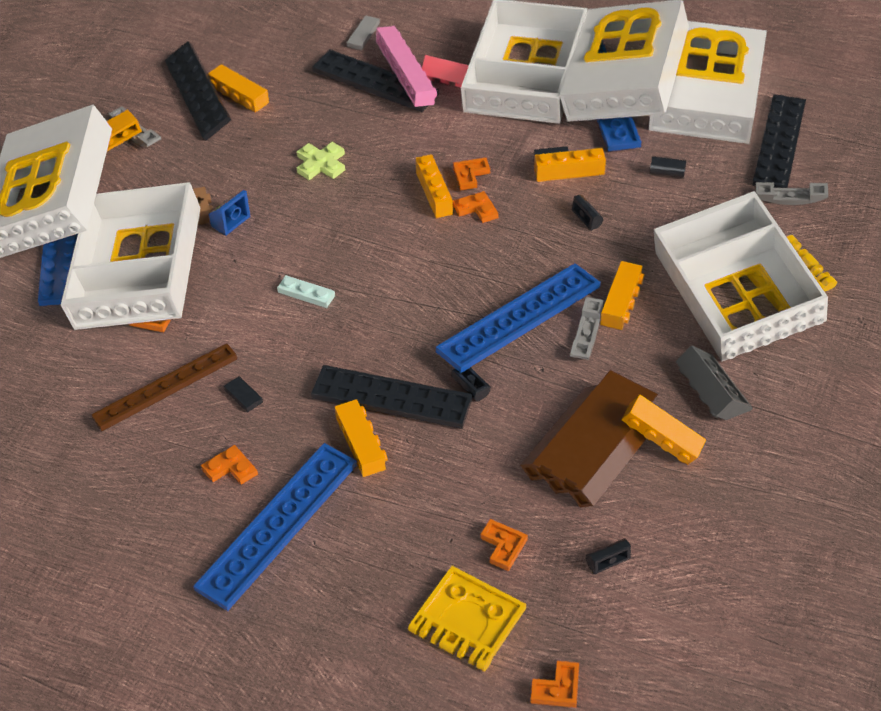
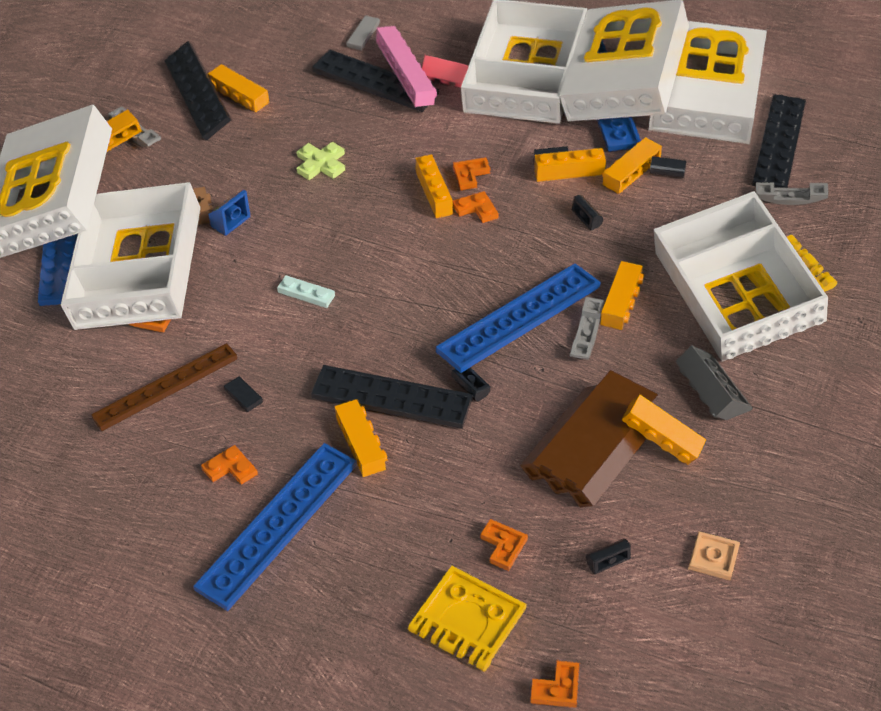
none -> light orange brick [602,137,662,194]
none -> light nougat tile [688,531,740,581]

